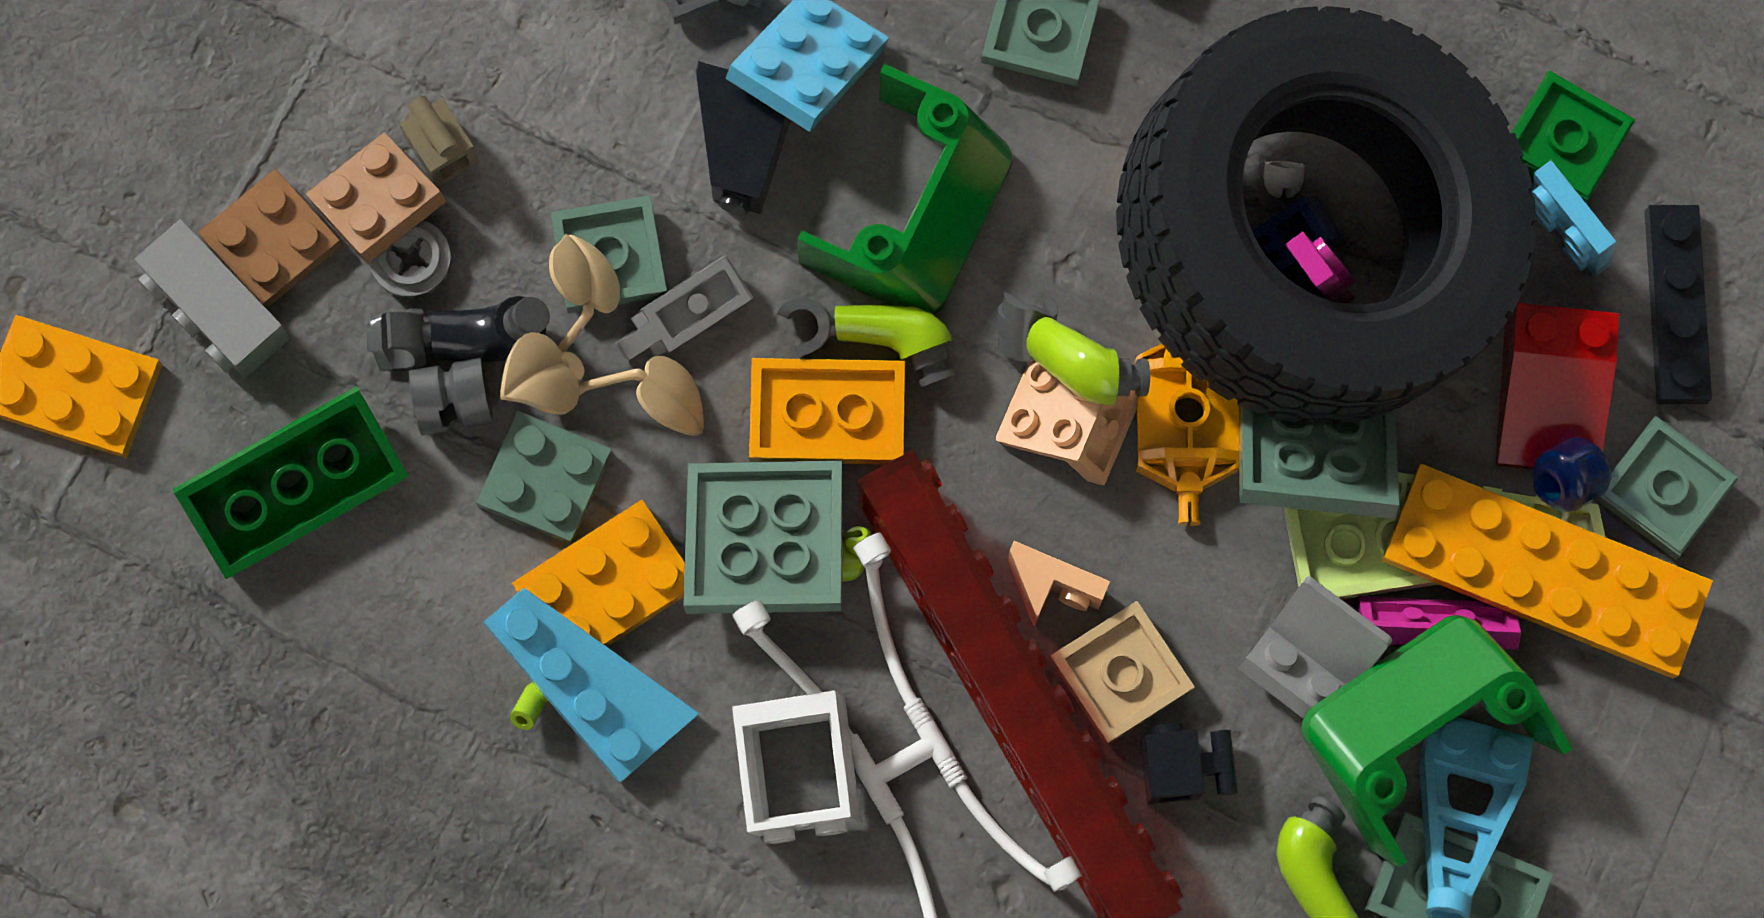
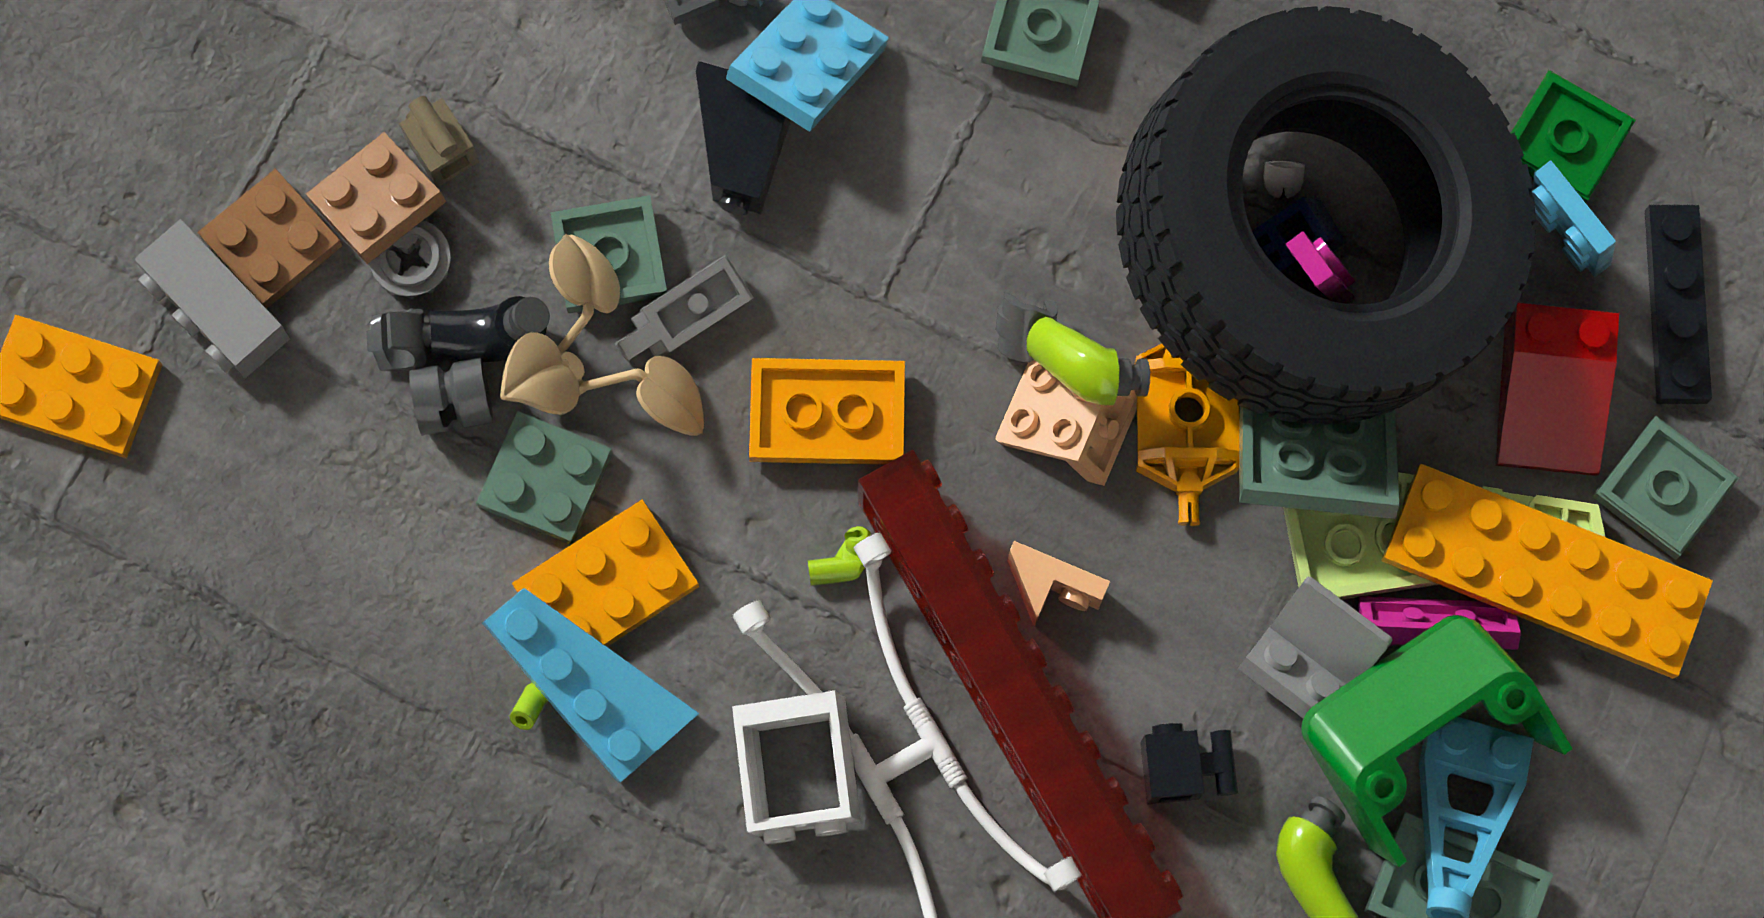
green brick [173,386,409,579] -> none
sand green plate [684,461,843,614] -> none
lime piece [773,296,956,388] -> none
green windscreen [797,64,1012,315] -> none
tan plate [1049,601,1195,746] -> none
clear blue head [1533,437,1611,512] -> none

